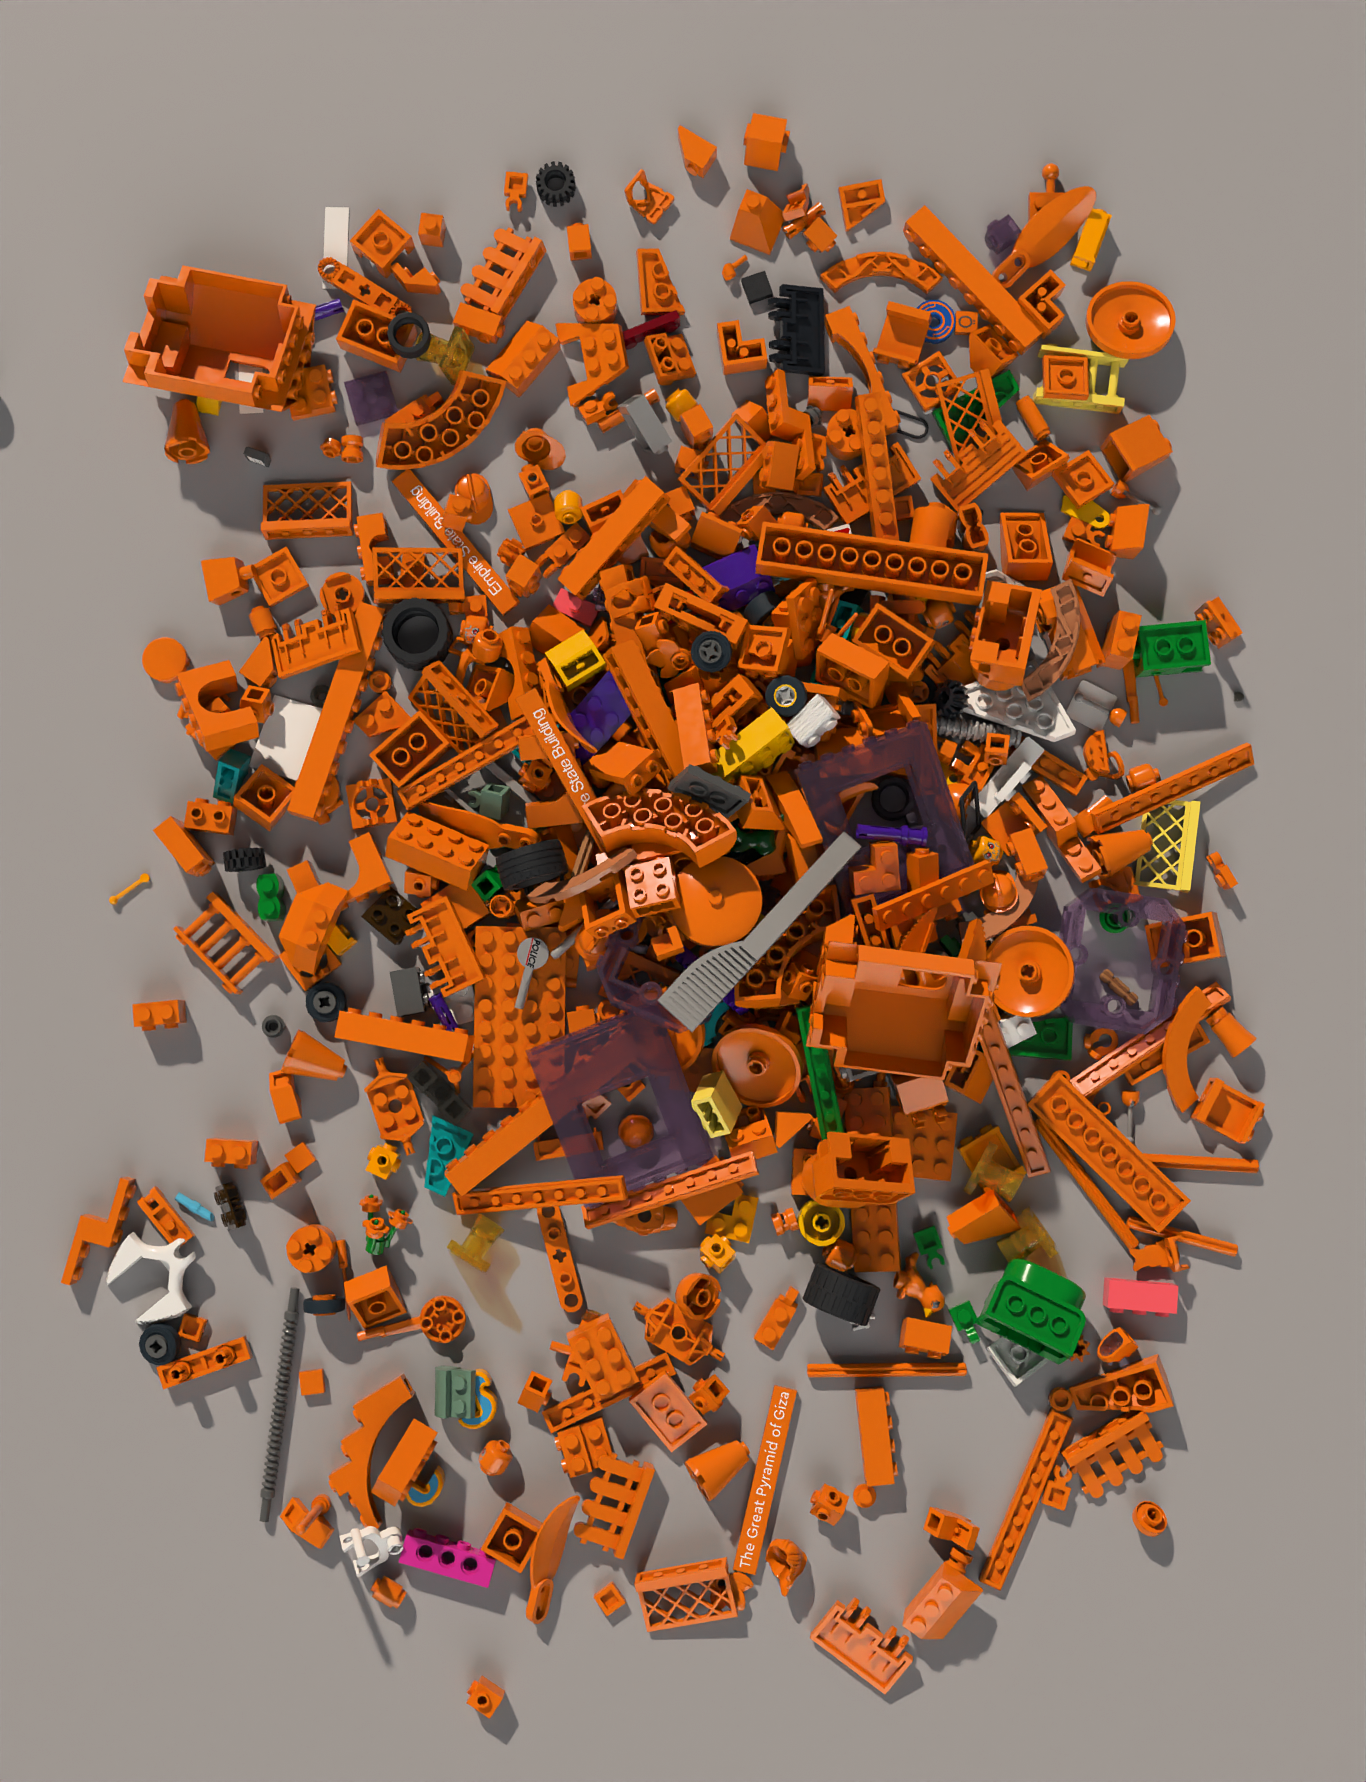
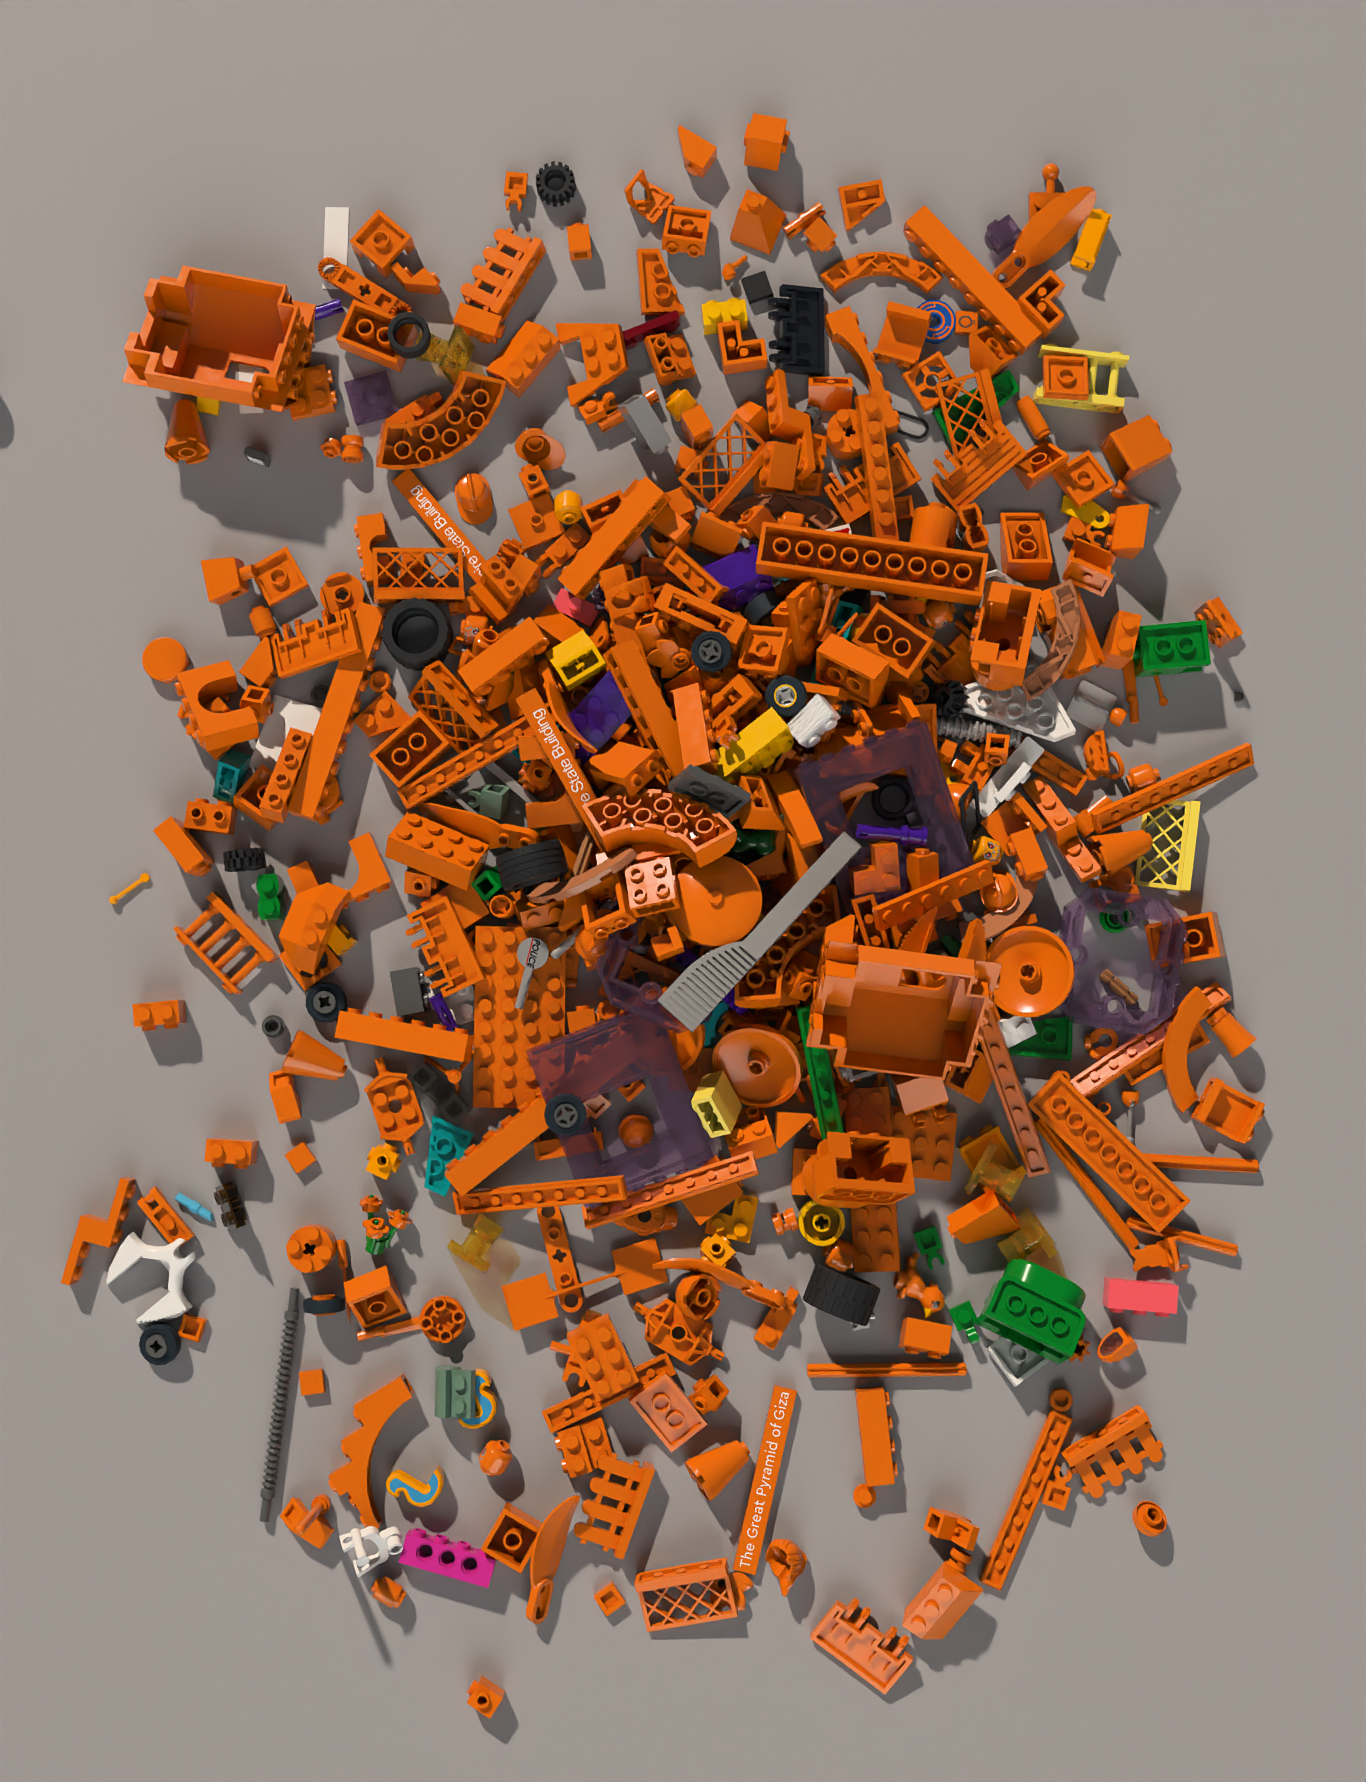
orange plate [156,1335,253,1389] -> none
orange slope [260,1162,302,1199] -> none
orange fence [261,481,354,540] -> none
orange piece [346,778,398,830] -> none
dark brown hinge [361,887,419,945] -> none
orange brick [371,1418,438,1507] -> none
orange brick [418,213,446,248] -> none
orange brick [441,494,473,532] -> none
orange brick [517,1371,553,1413] -> none
orange brick [573,277,617,324] -> none
orange slope [782,183,809,222] -> none
orange brick [810,1483,849,1526] -> none
orange wedge [1069,1354,1174,1413] -> none
orange dish [1085,281,1176,359] -> none
orange plate [1206,851,1238,890] -> none
none -> orange brick [259,727,313,824]
none -> orange brick [458,616,550,697]
none -> orange panel [469,555,525,625]
none -> orange hinge [501,1237,668,1331]
none -> black wheel [544,1093,586,1136]
none -> orange plant [652,1258,787,1310]
none -> orange plate [662,205,712,257]
none -> yellow brick [701,298,748,335]

